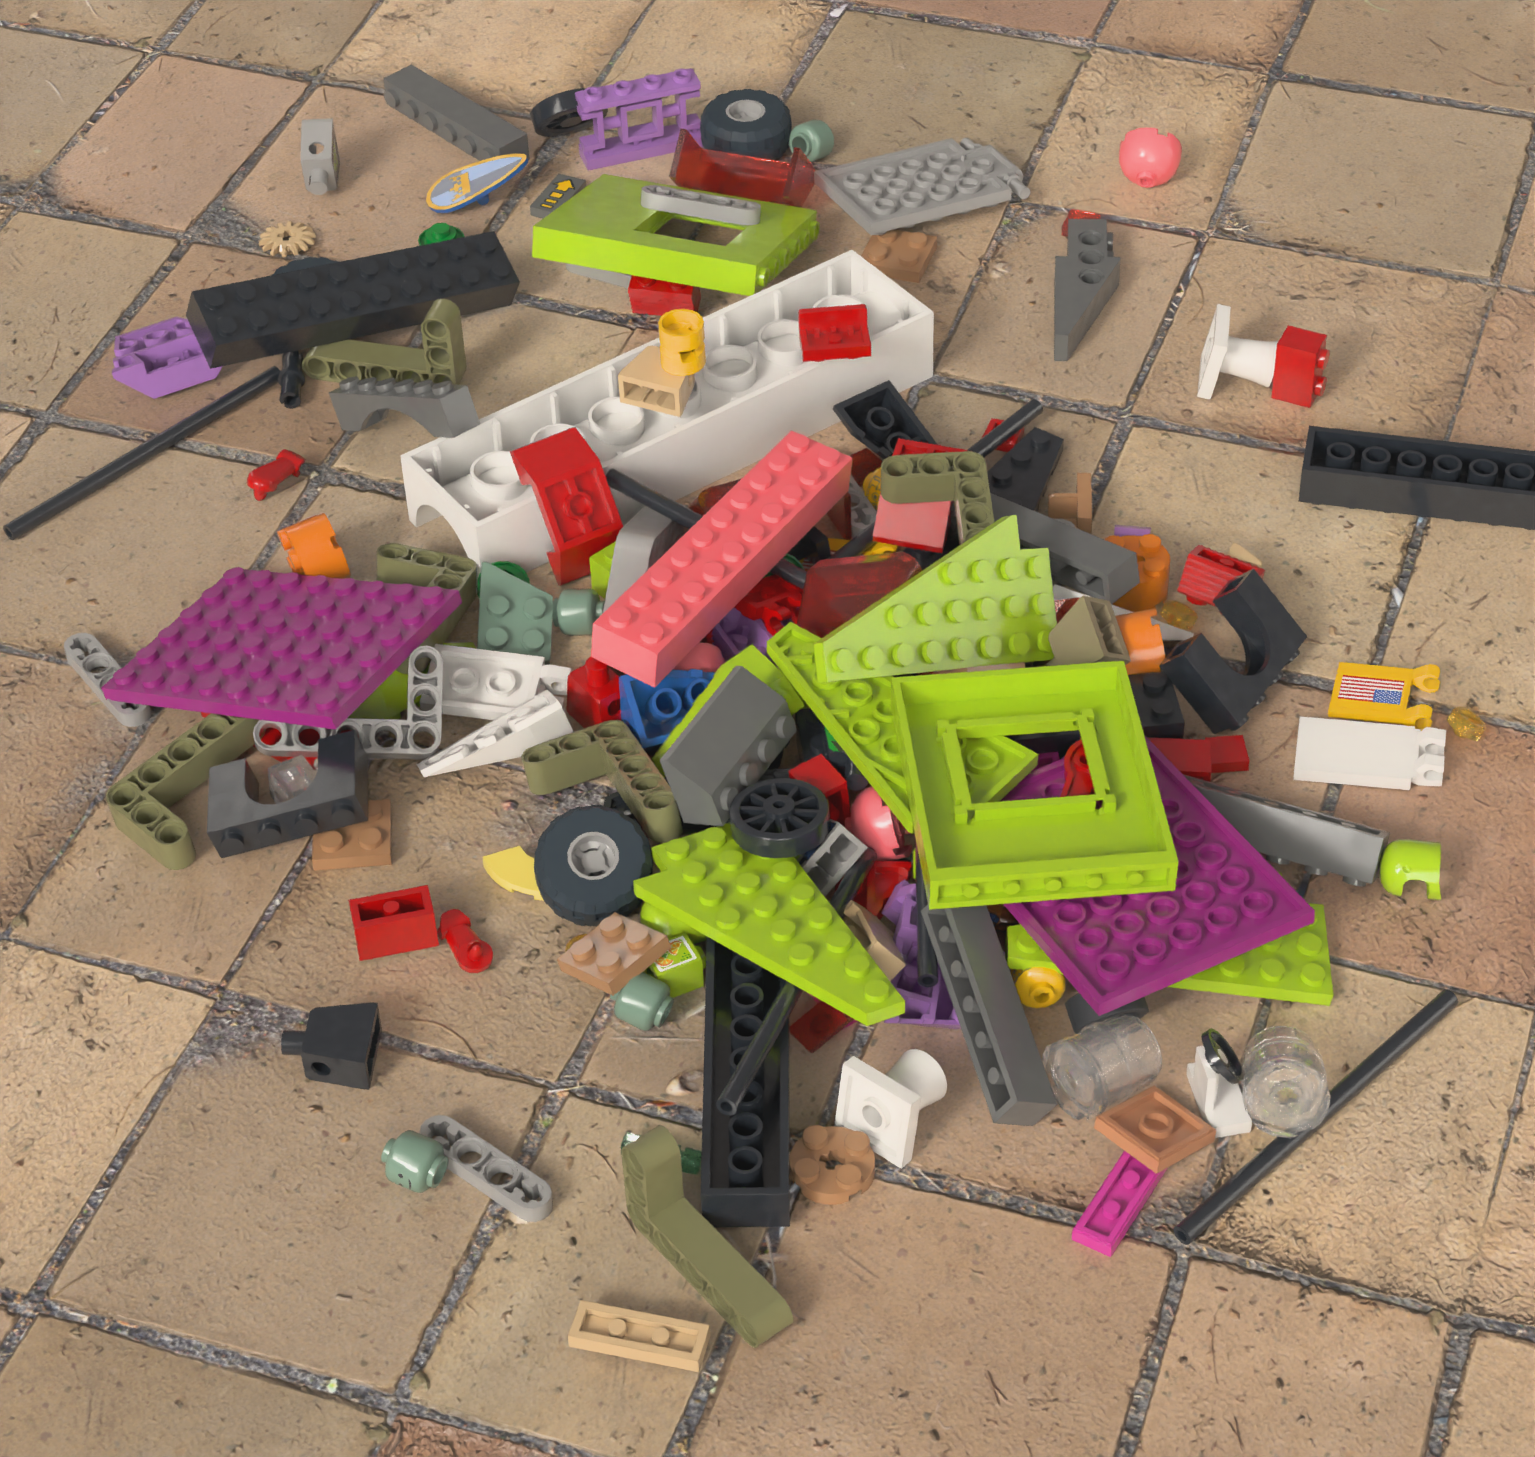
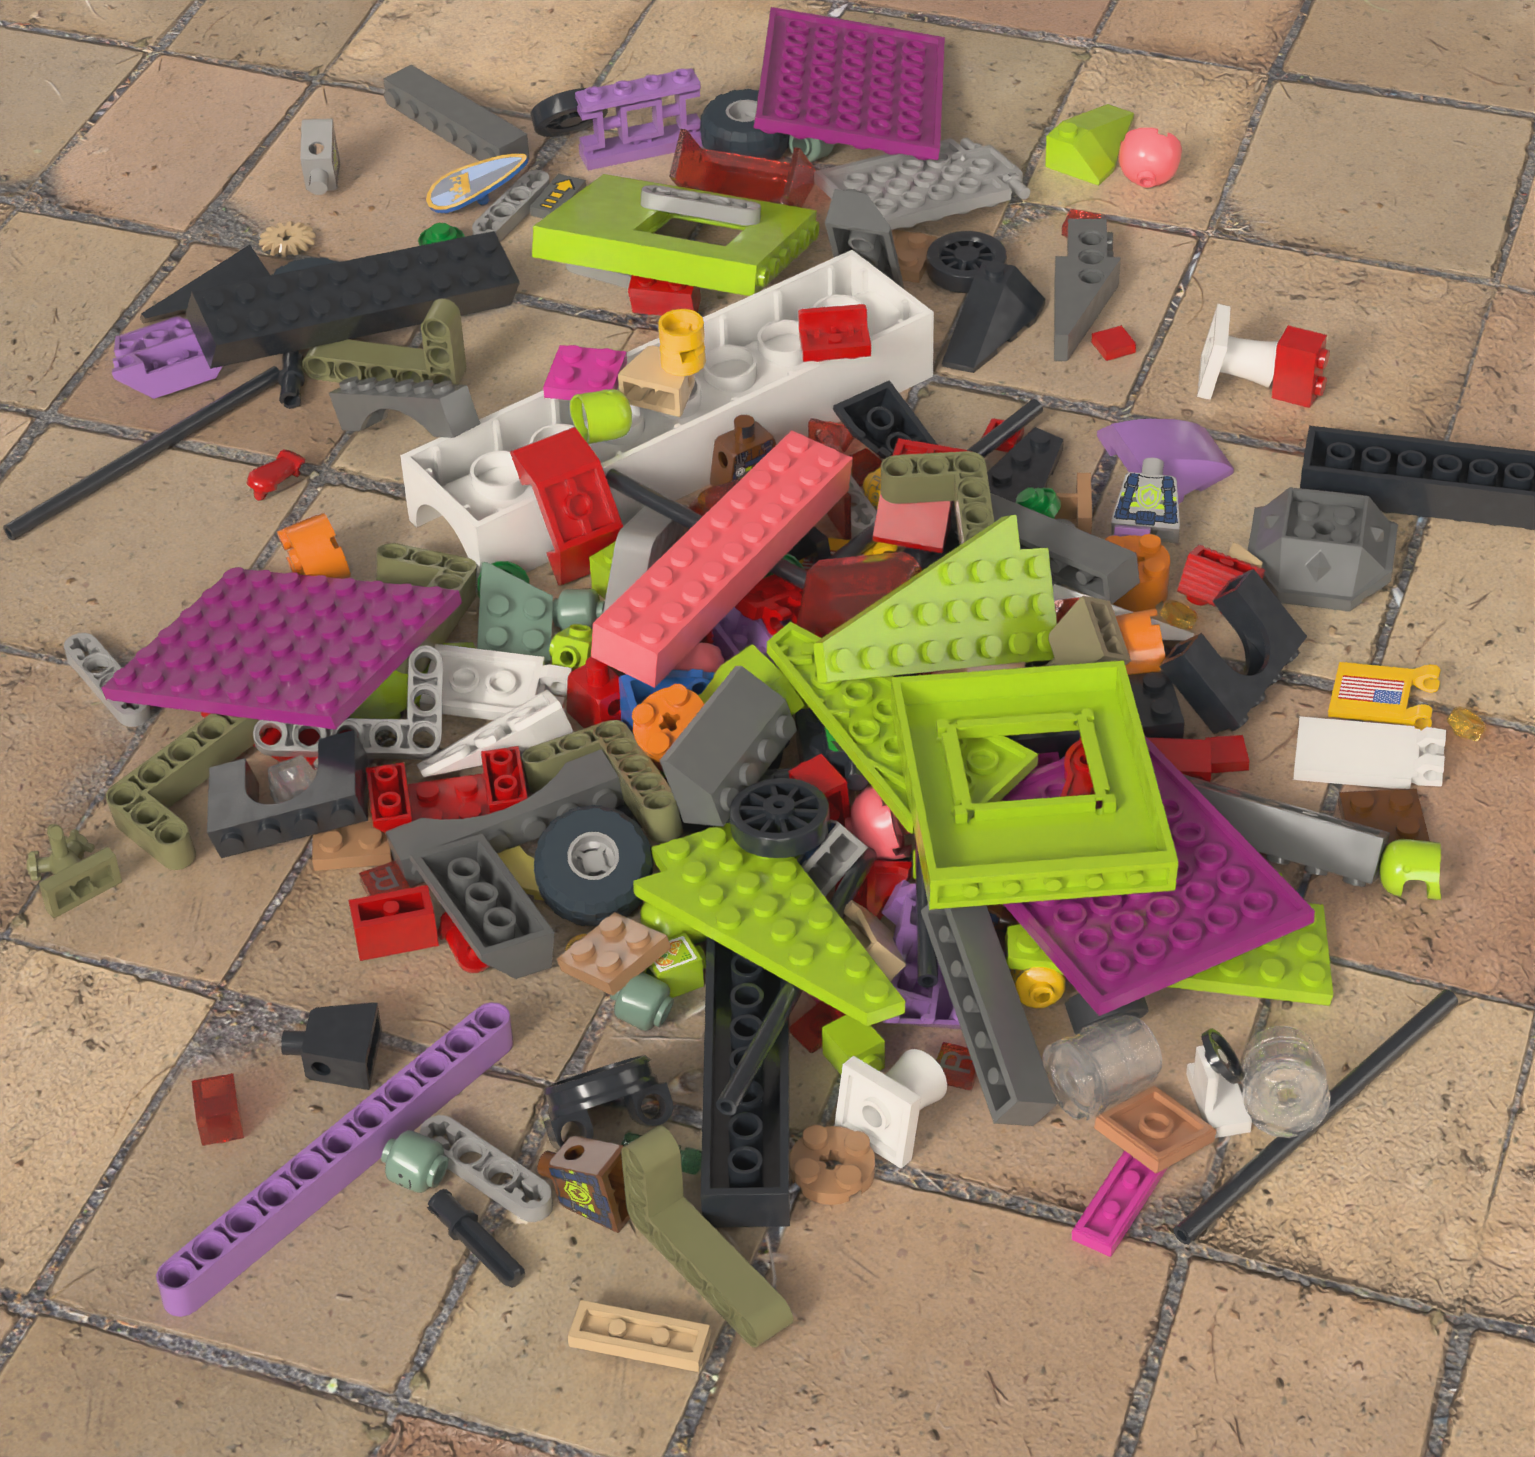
none -> olive piece [26,824,122,919]
none -> black wedge [140,245,271,324]
none -> medium lavender beam [156,1002,513,1317]
none -> clear red brick [191,1073,244,1146]
none -> clear red tile [359,860,410,896]
none -> red slope [366,746,527,833]
none -> dark grey arch [386,749,624,888]
none -> dark grey slope [410,833,555,979]
none -> black axle [427,1189,525,1288]
none -> light grey beam [472,170,550,242]
none -> reddish brown torso [537,1136,630,1233]
none -> dark pink plate [543,345,627,400]
none -> black piece [543,1055,673,1151]
none -> lime brick [549,624,593,671]
none -> lime helmet [570,389,632,444]
none -> orange brick [632,684,704,772]
none -> reddish brown torso [710,415,776,496]
none -> magenta plate [754,7,945,160]
none -> clear red bracket [808,418,855,454]
none -> lime brick [822,1015,885,1075]
none -> dark grey slope [825,189,905,290]
none -> black wheel [926,231,1007,293]
none -> clear red tile [936,1042,977,1091]
none -> black wedge [942,260,1046,373]
none -> green plate [1015,488,1061,519]
none -> lime wedge [1045,104,1134,186]
none -> red tile [1091,325,1136,361]
none -> medium lavender wedge [1097,419,1234,504]
none -> torso [1111,458,1180,543]
none -> dark grey piece [1247,487,1398,611]
none -> reddish brown plate [1338,789,1430,845]

